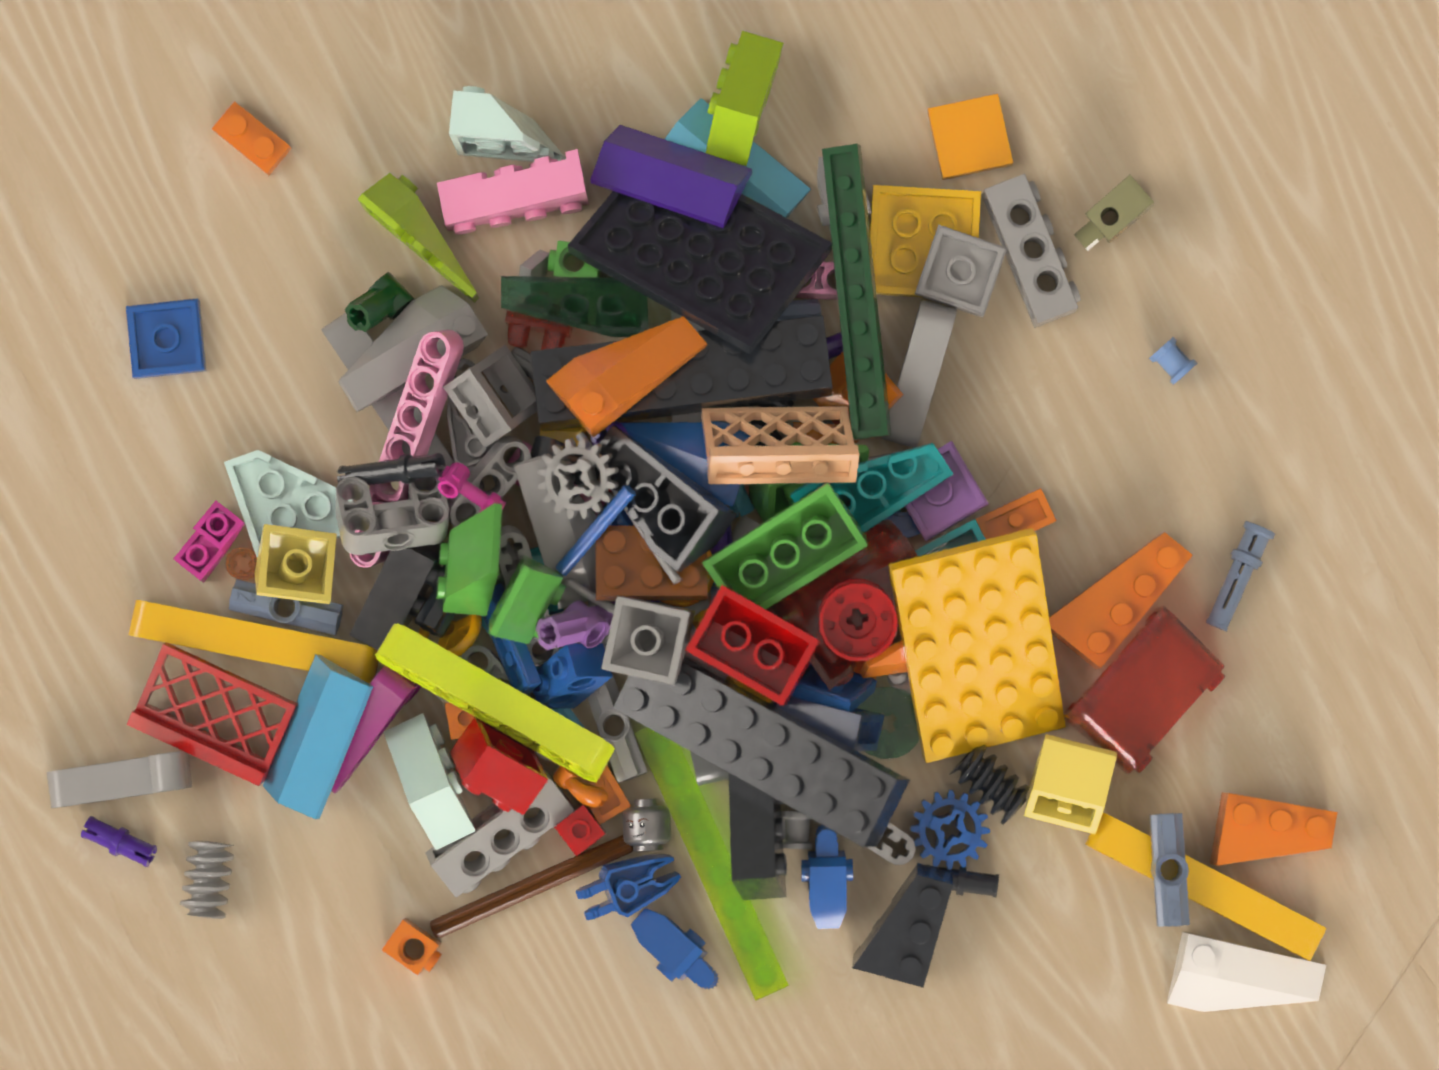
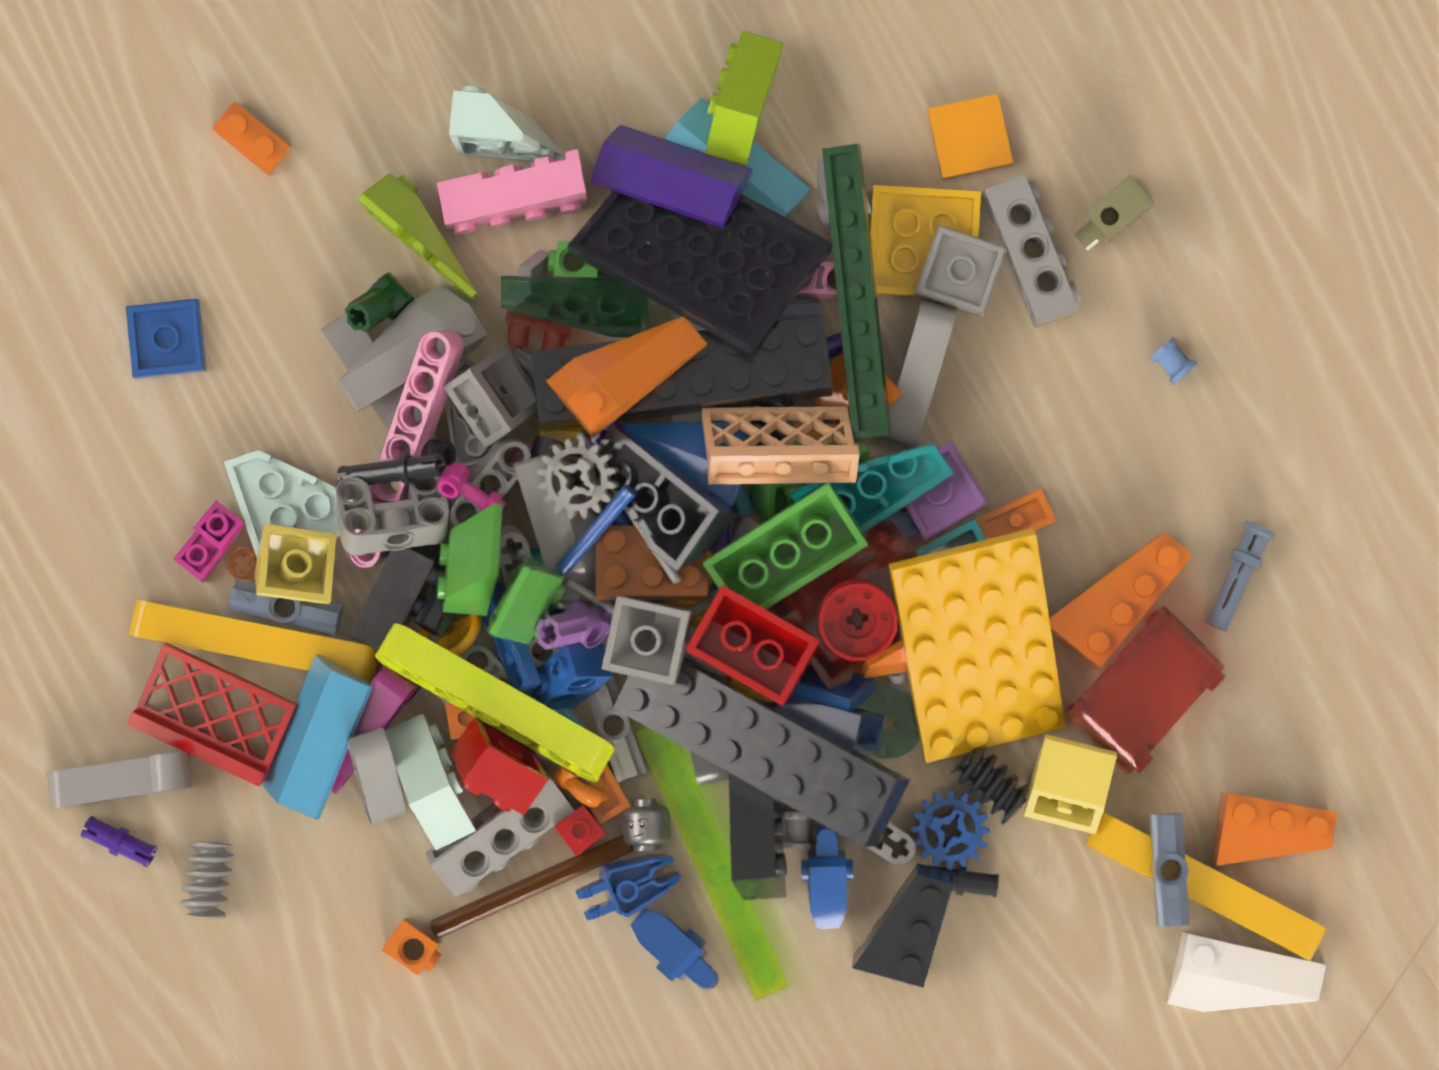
none -> light grey beam [346,727,406,825]
none -> black bush [421,438,456,469]

